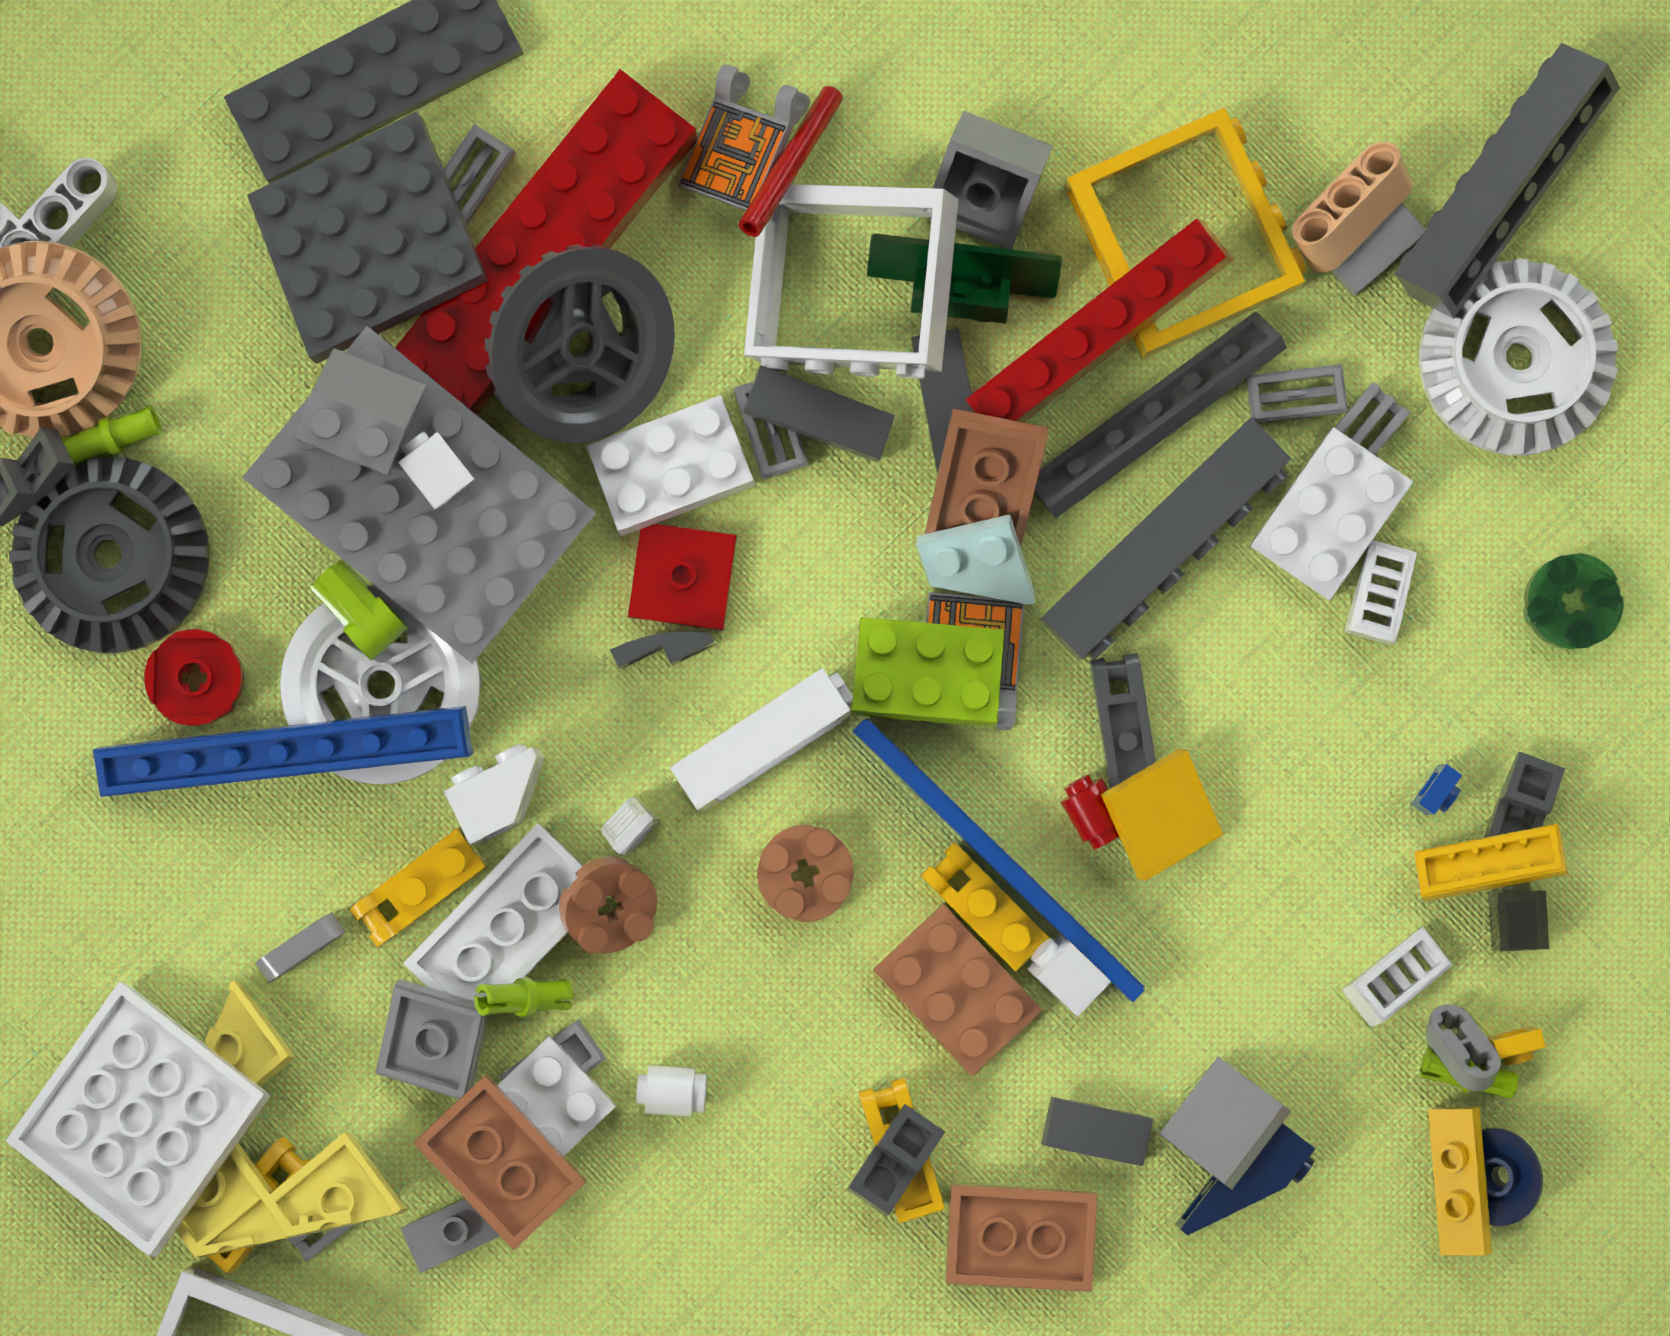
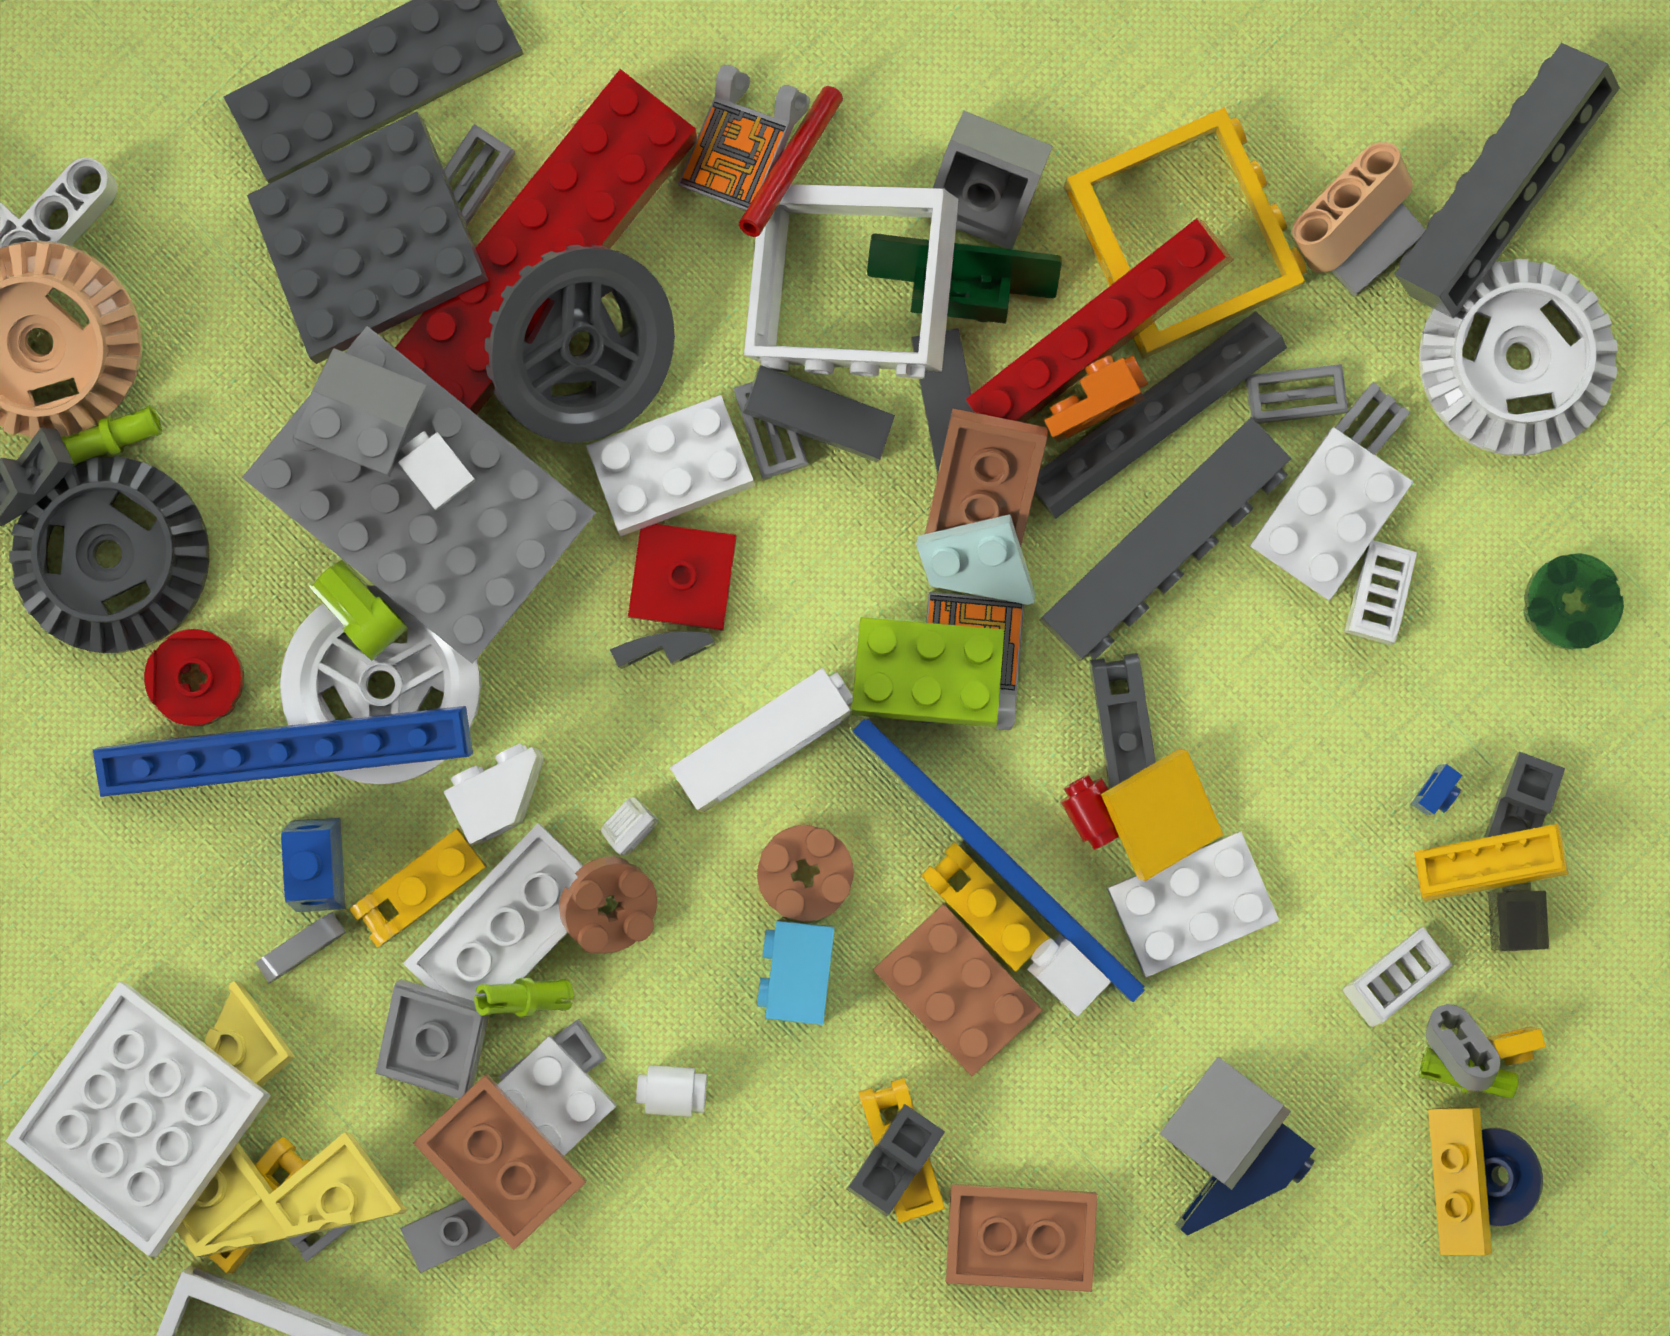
dark grey slope [1041,1097,1153,1166] -> none
none -> blue torso [281,818,346,912]
none -> medium azure brick [757,920,834,1025]
none -> orange plate [1044,355,1148,443]
none -> white plate [1107,832,1279,977]

